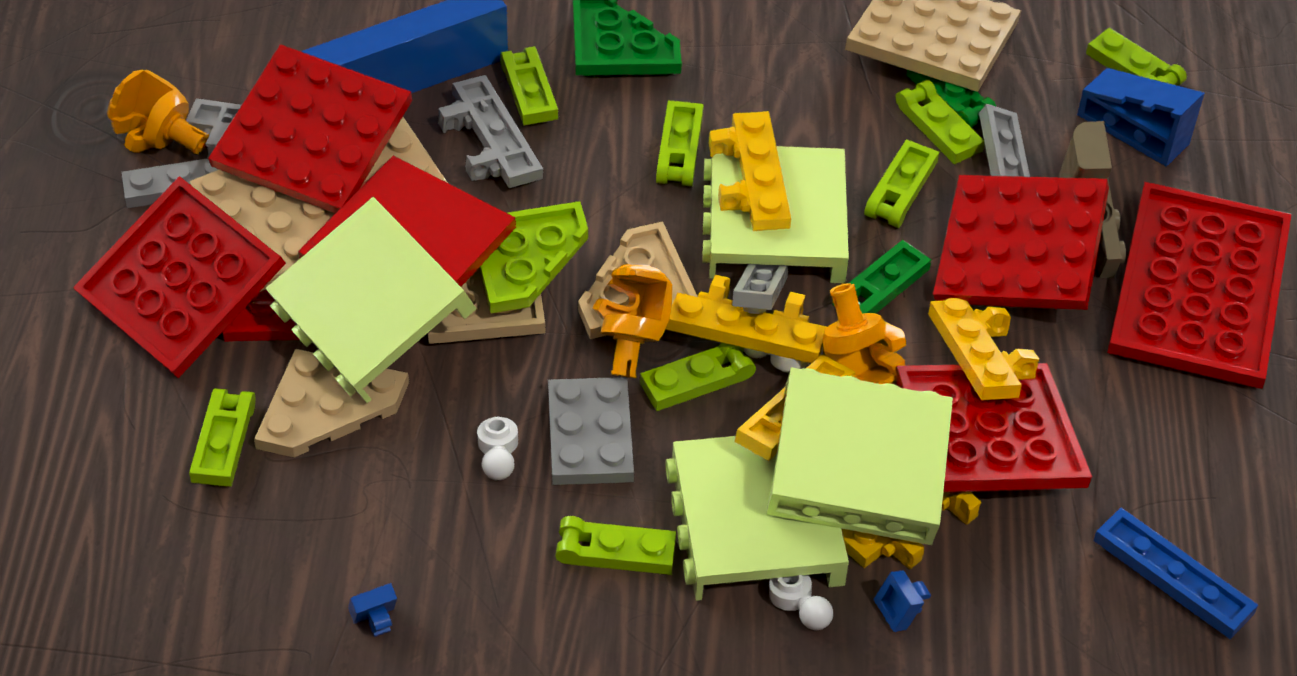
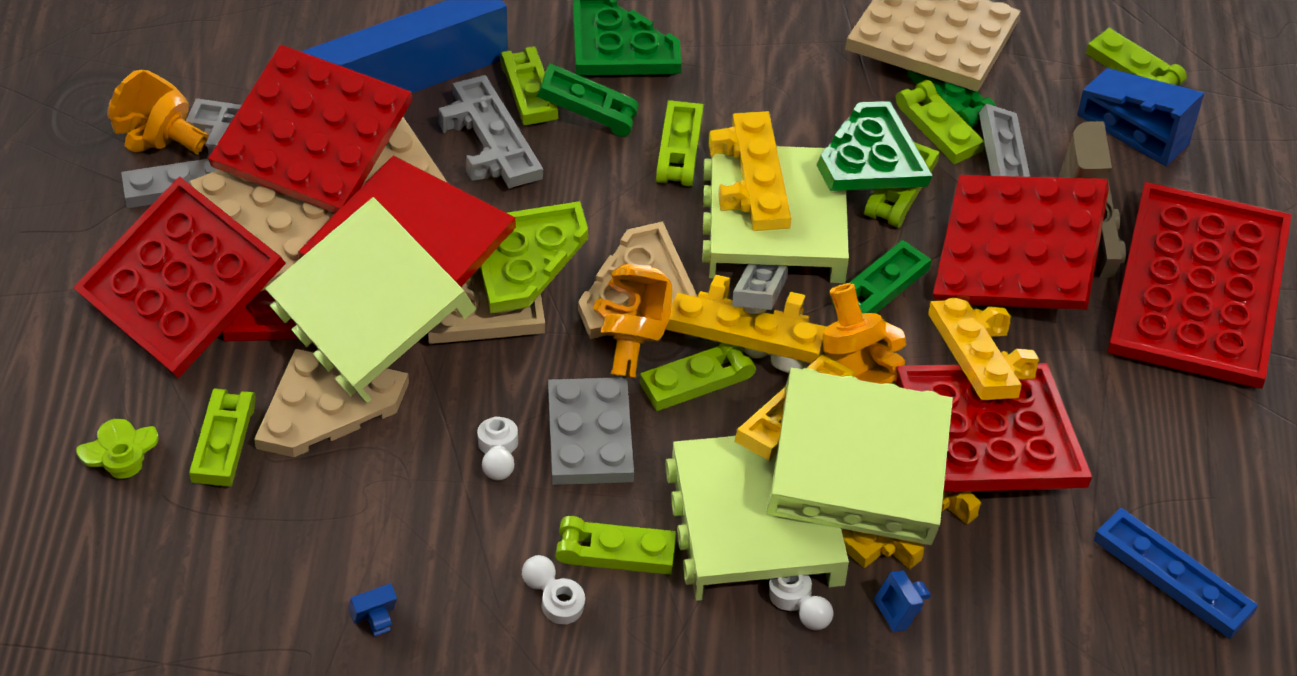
none -> lime plate [76,419,159,479]
none -> white plate [522,555,585,624]
none -> green plate [536,63,639,137]
none -> green plate [816,101,933,191]

